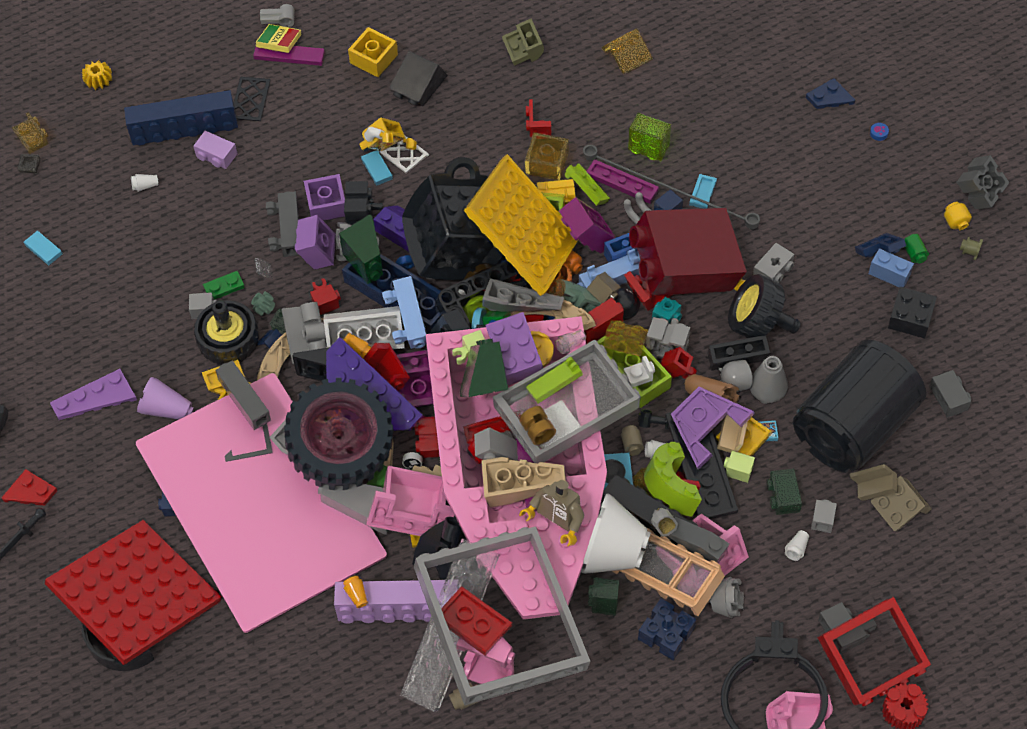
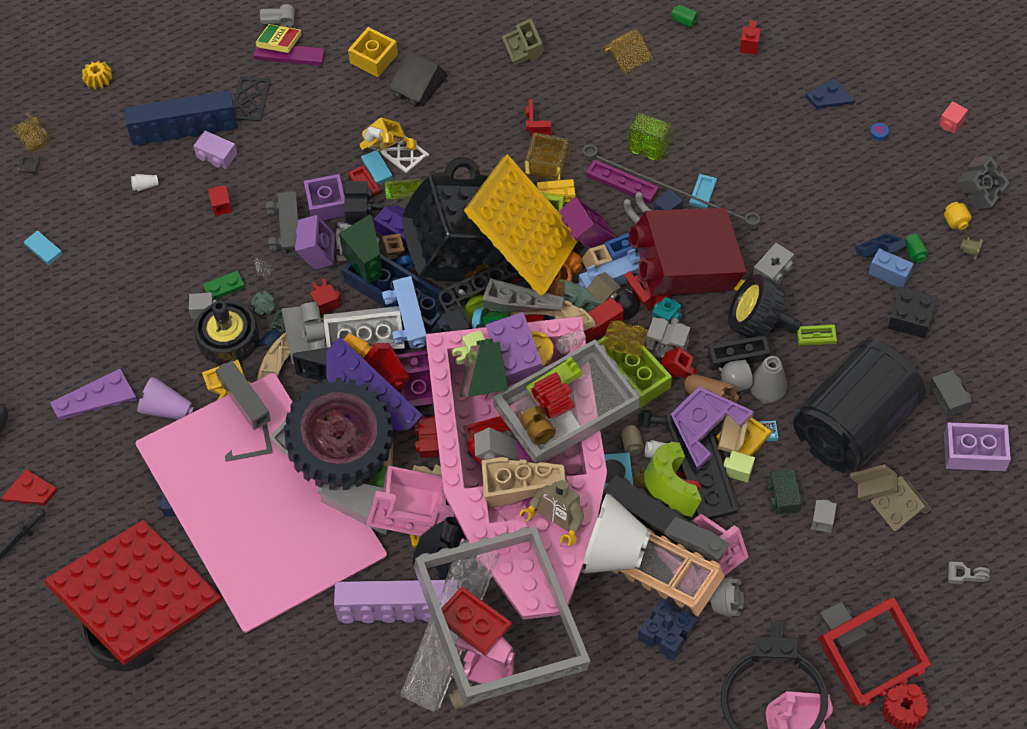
light orange cone [343,576,368,608] -> none
tile [402,452,423,469] -> none
lime hinge [565,164,610,206] -> none
clear green brick [588,578,619,616] -> none
white bracket [624,356,655,388] -> none
light grey rock [651,508,678,537] -> none
white cone [785,530,809,561] -> none
none -> red brick [208,185,232,216]
none -> red tile [348,165,381,197]
none -> medium nougat brick [379,233,405,260]
none -> clear neon green slope [385,179,421,199]
none -> red brick [530,372,575,419]
none -> tan brick [582,244,612,270]
none -> green brick [671,5,699,28]
none -> red brick [740,20,761,55]
none -> lime tile [797,325,837,346]
none -> coral brick [939,101,968,134]
none -> lavender brick [944,423,1011,471]
none -> light grey piece [948,562,990,584]

